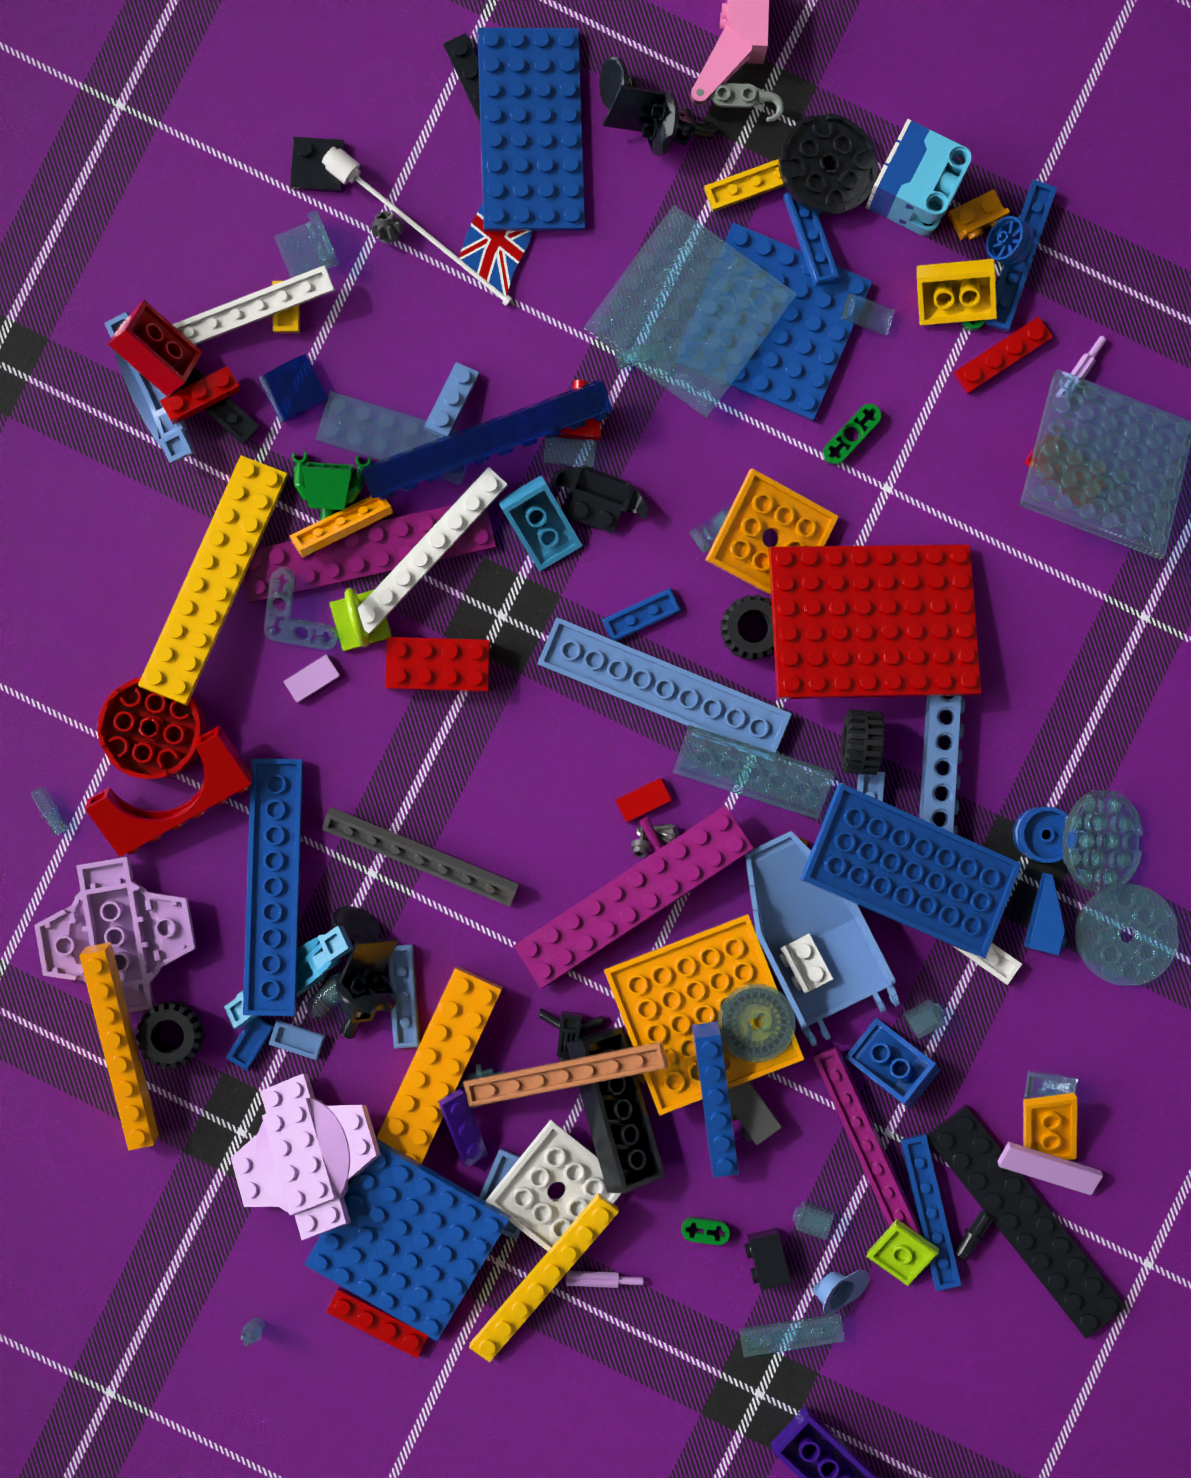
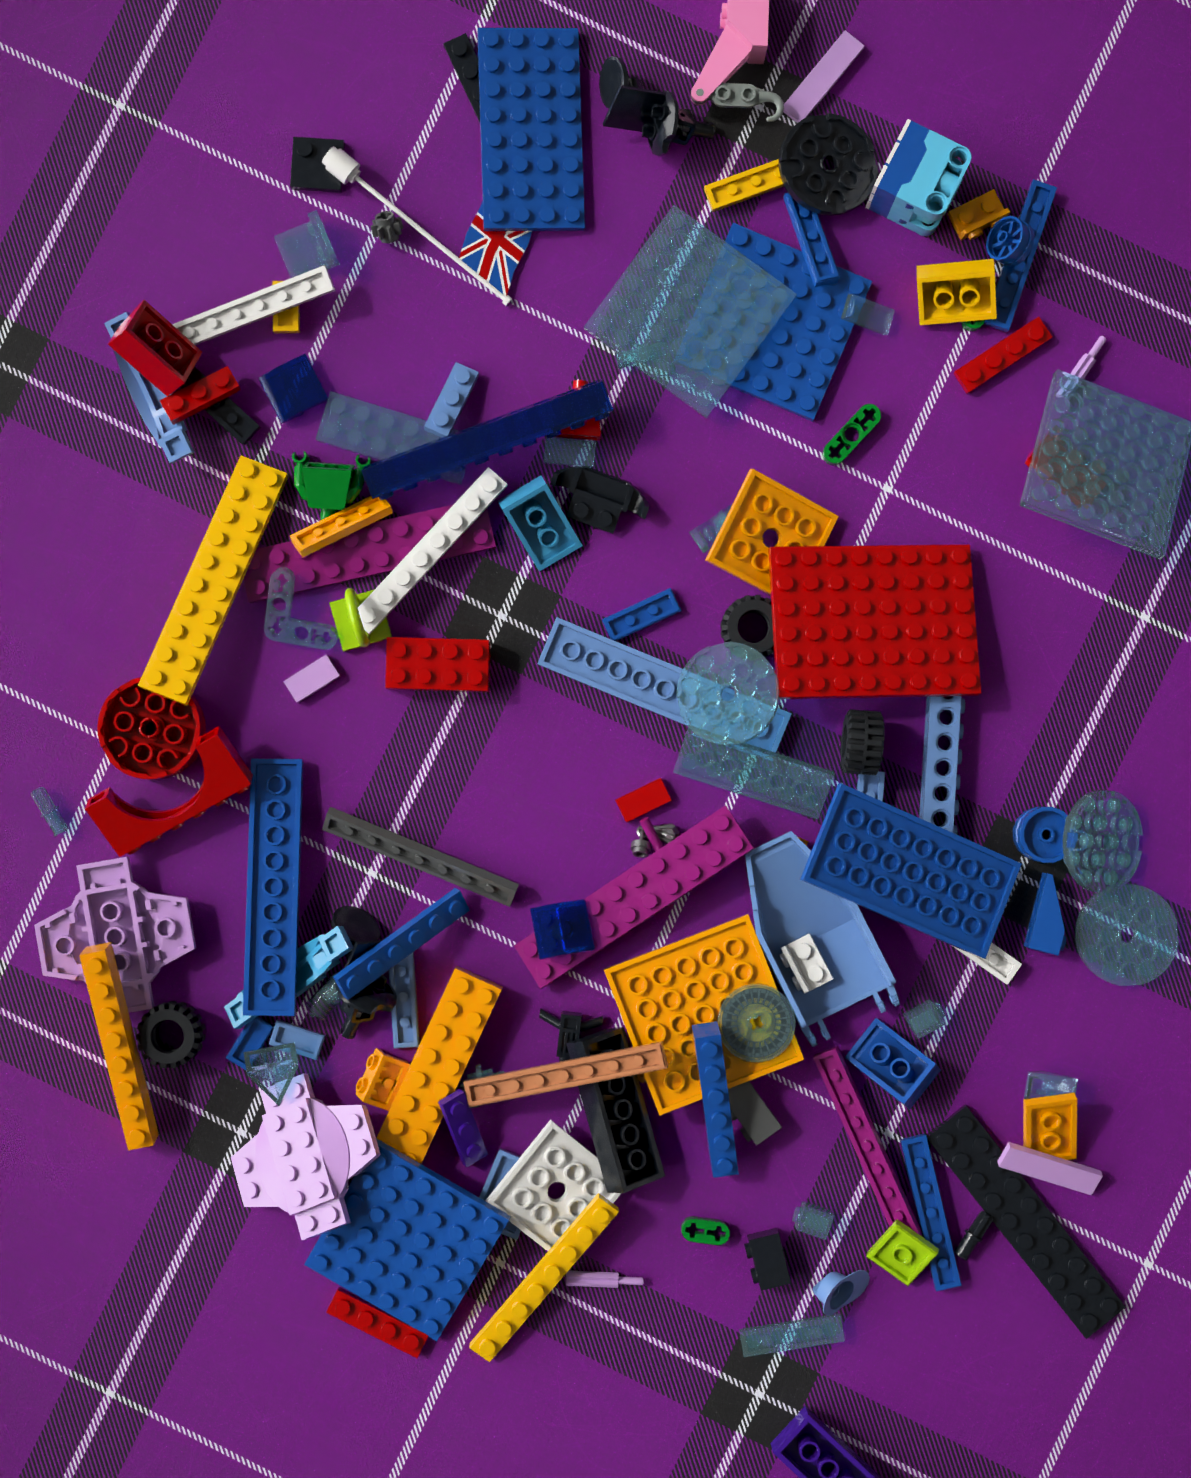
clear light blue axle [240,1318,264,1347] -> none
none -> clear light blue slope [243,1042,299,1106]
none -> blue plate [333,888,470,1000]
none -> light orange bracket [355,1048,410,1111]
none -> clear blue slope [530,899,596,960]
none -> clear light blue plate [677,642,780,746]
none -> lavender tile [783,30,864,123]

